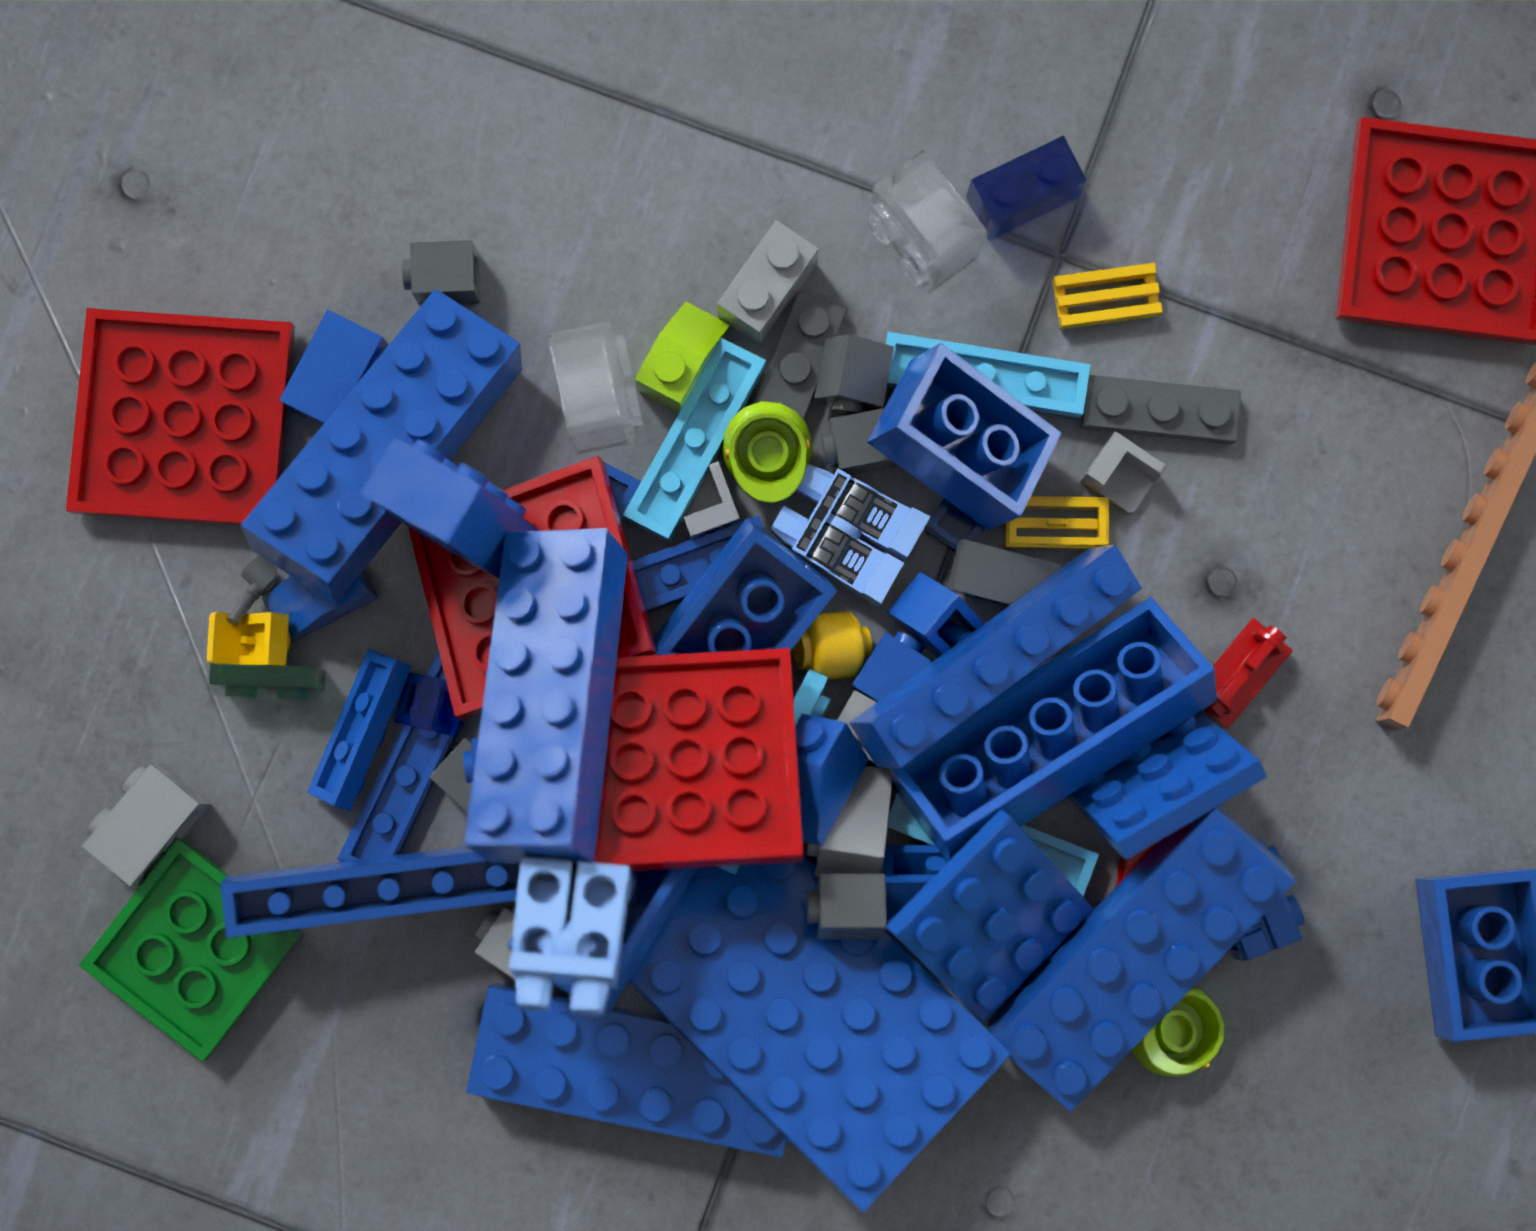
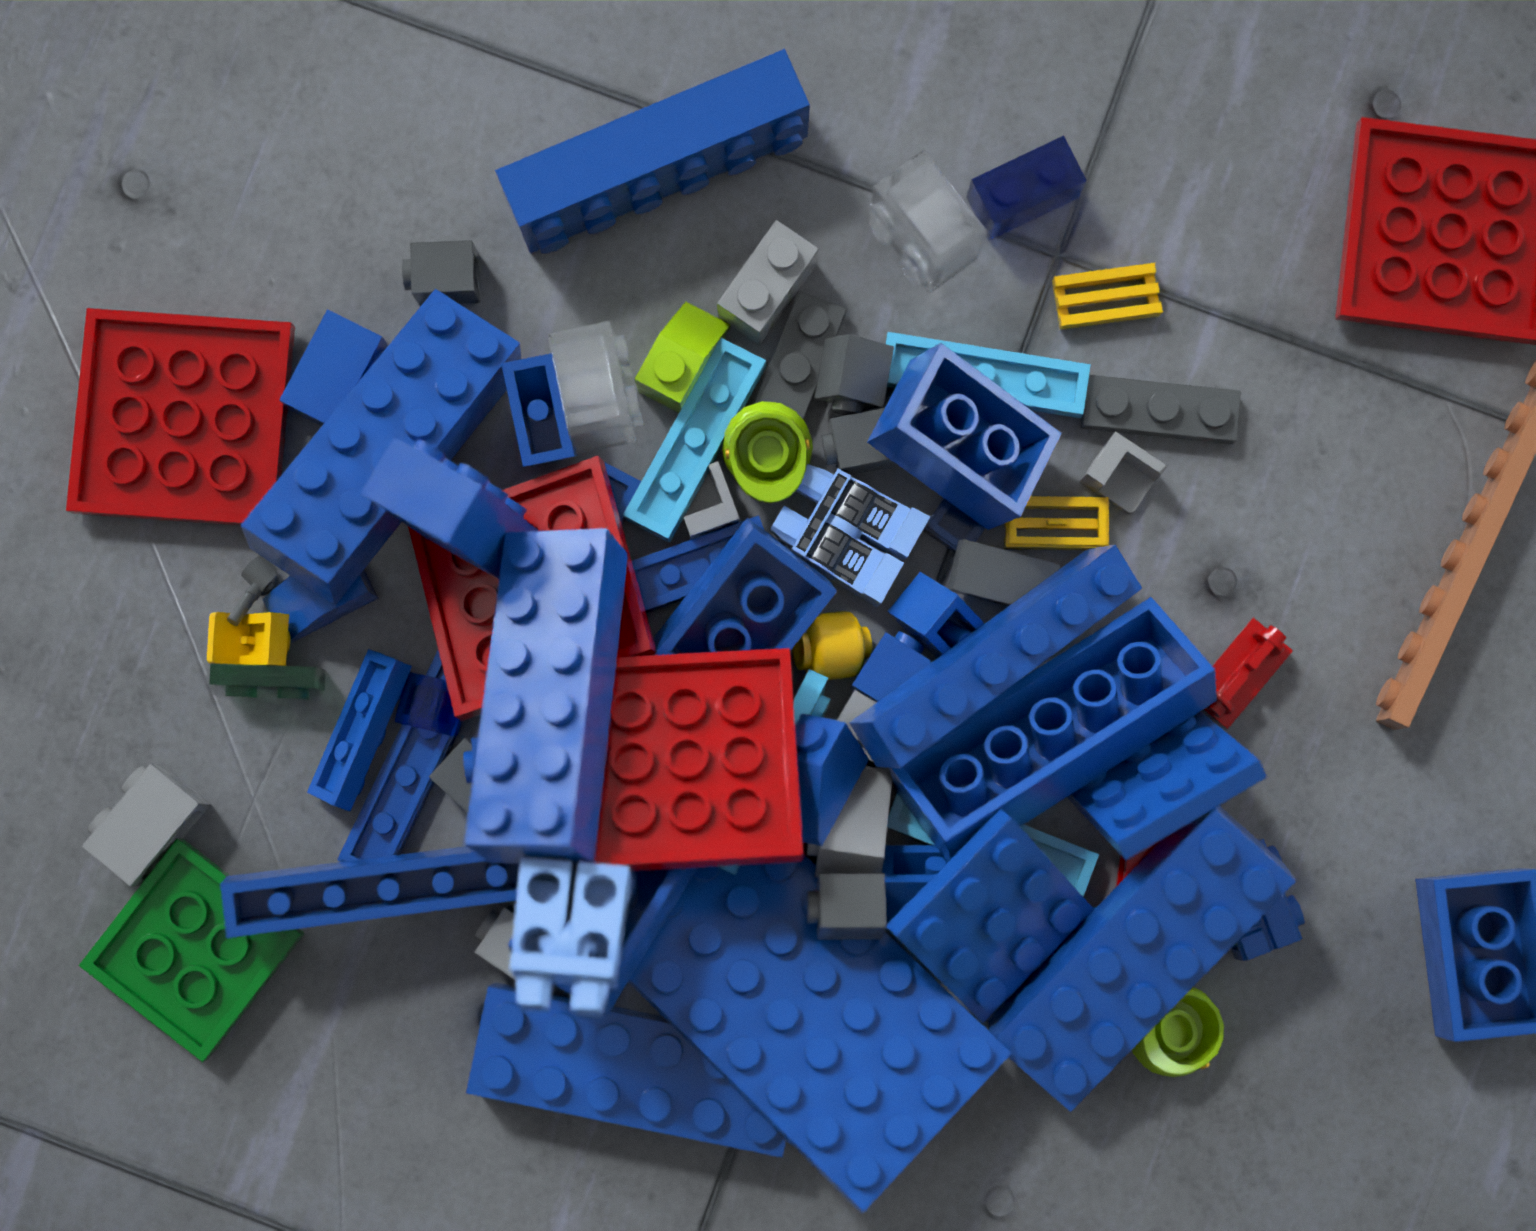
none -> blue brick [495,49,810,254]
none -> blue slope [501,353,578,467]

